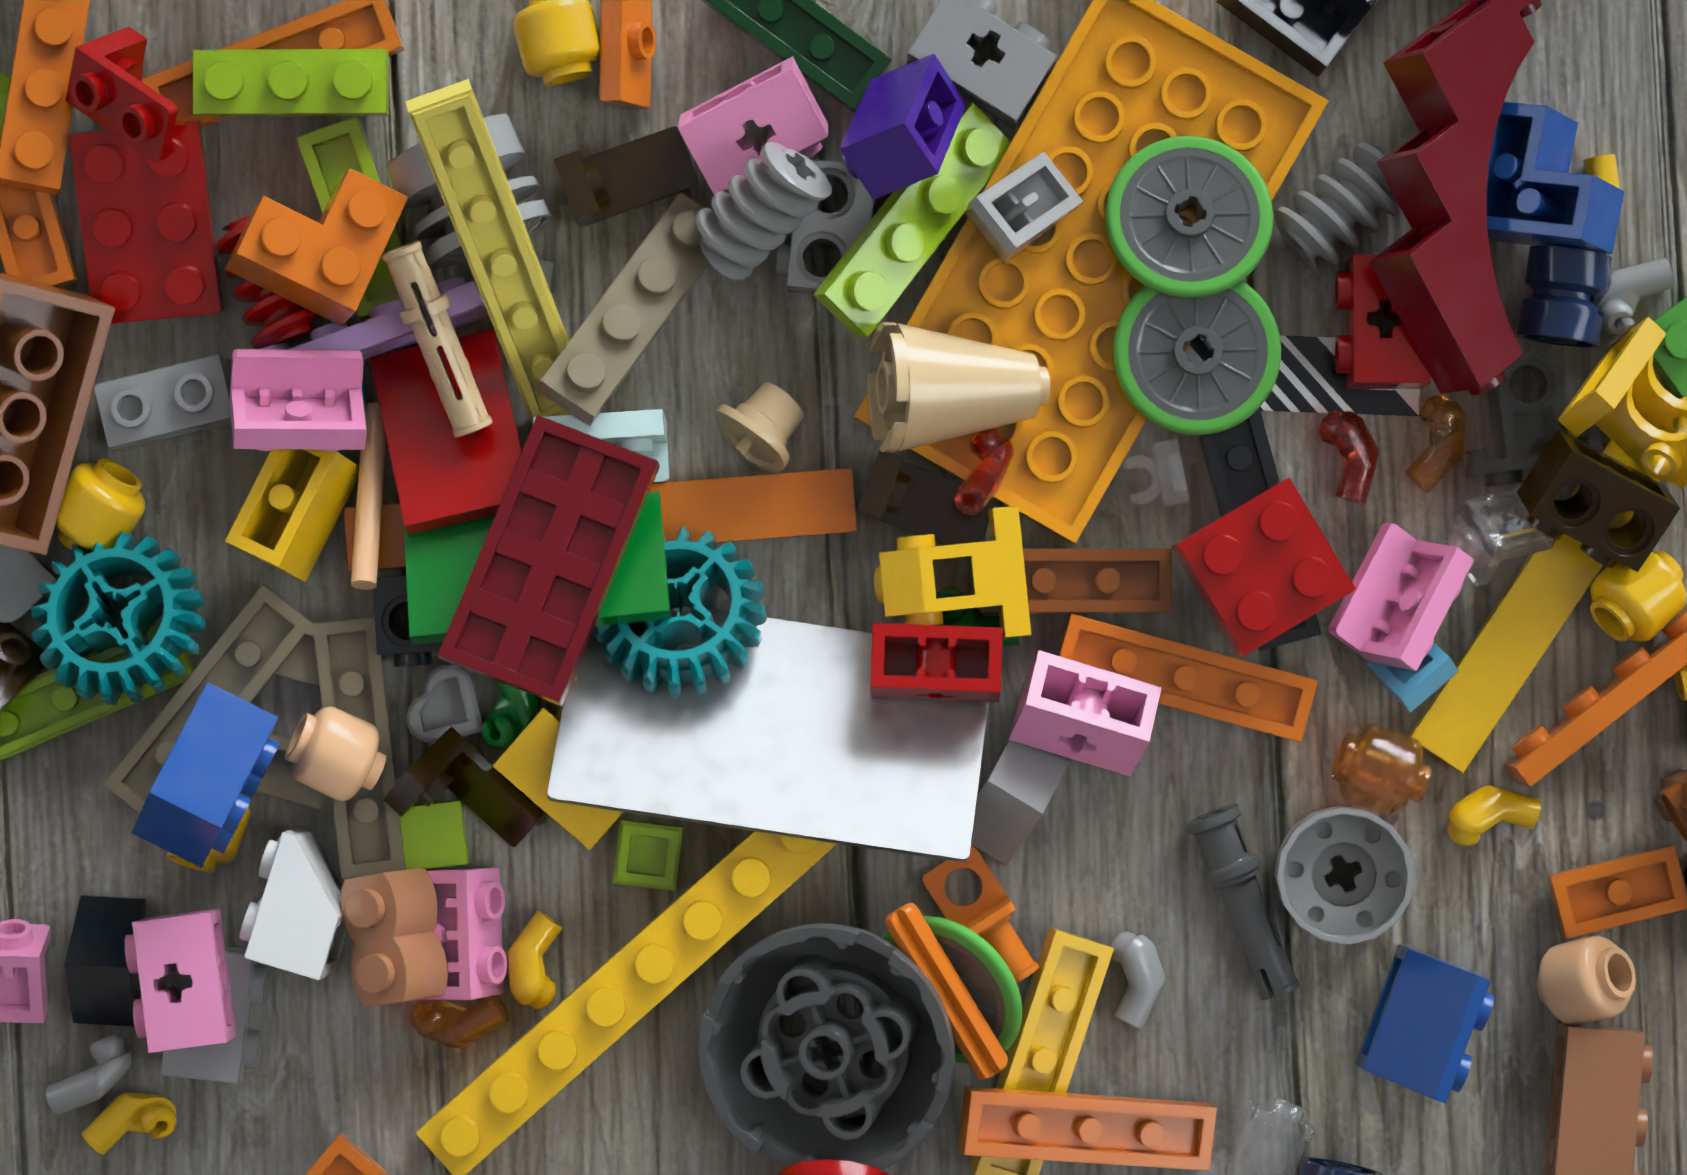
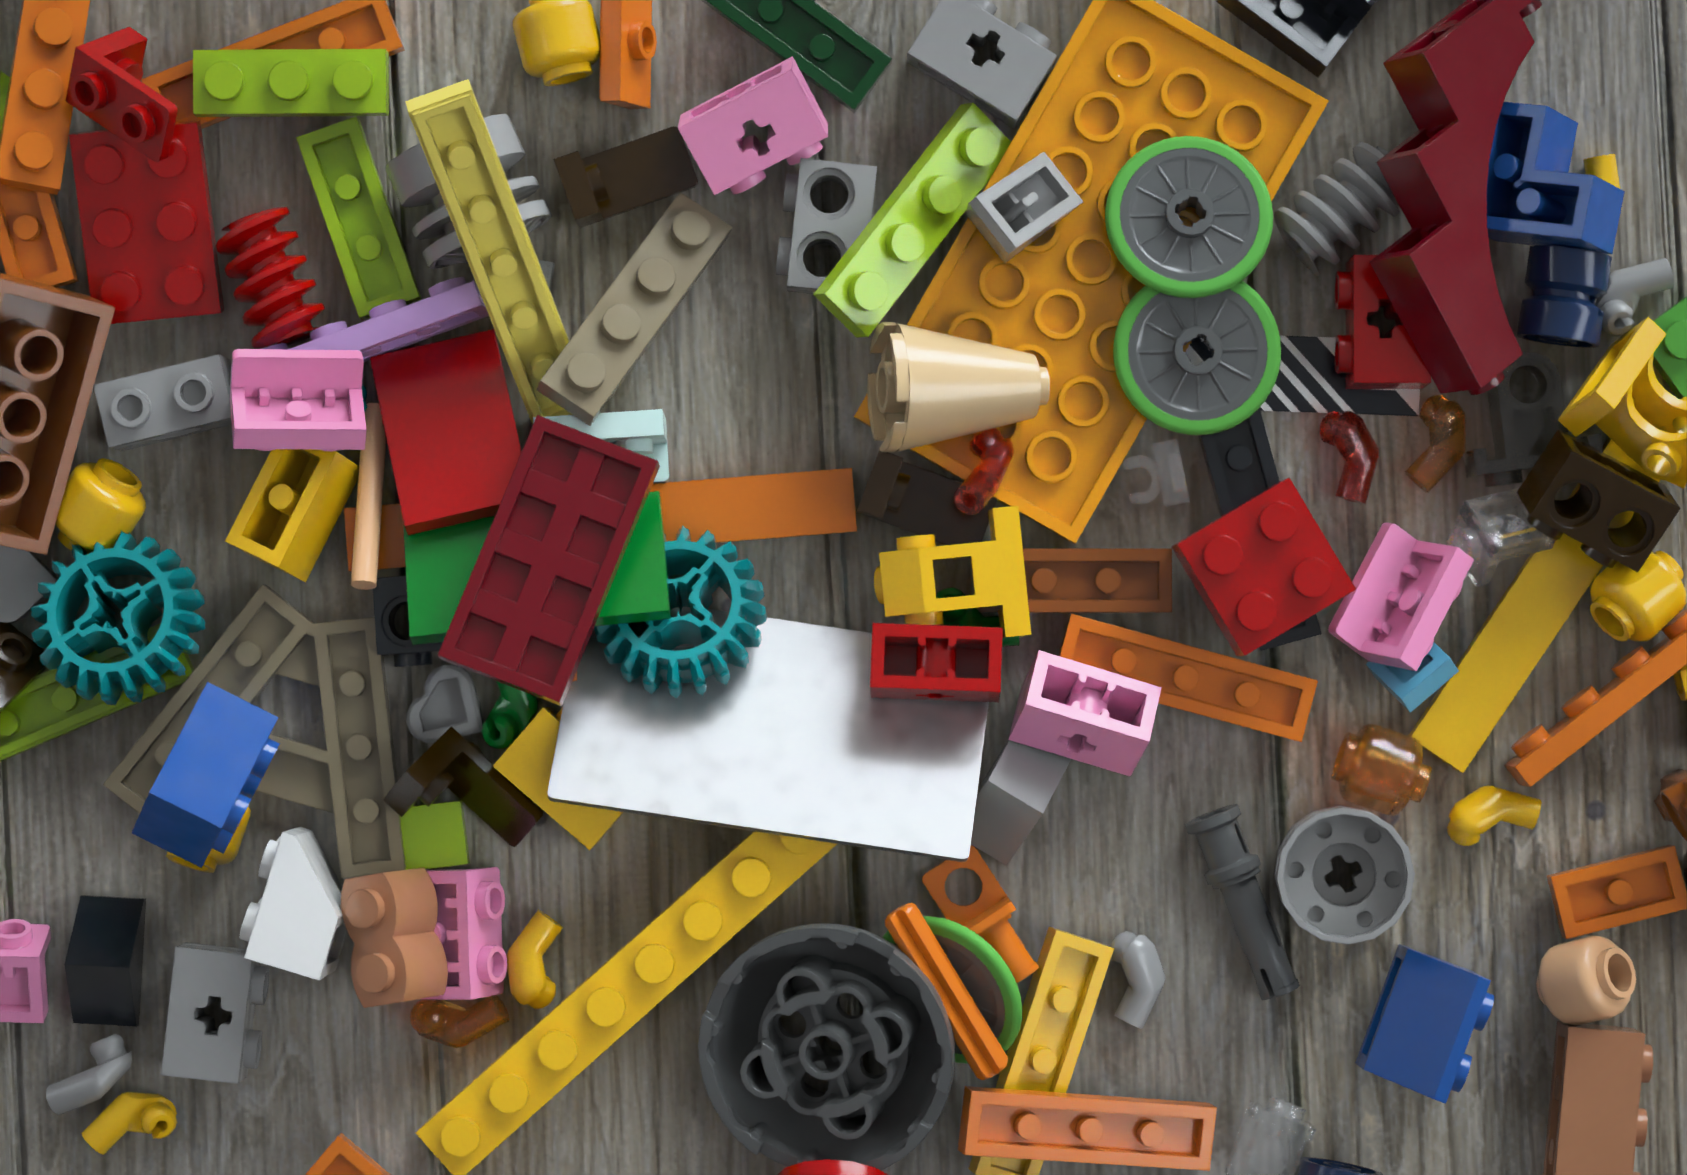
bright pink brick [125,908,236,1053] -> none
orange brick [225,168,408,326] -> none
light nougat head [285,706,387,801] -> none
tan pin [382,241,492,437] -> none
lime tile [612,819,684,891] -> none
light grey piece [695,141,832,281] -> none
tan piece [715,382,804,473] -> none
dark purple brick [840,54,967,199] -> none

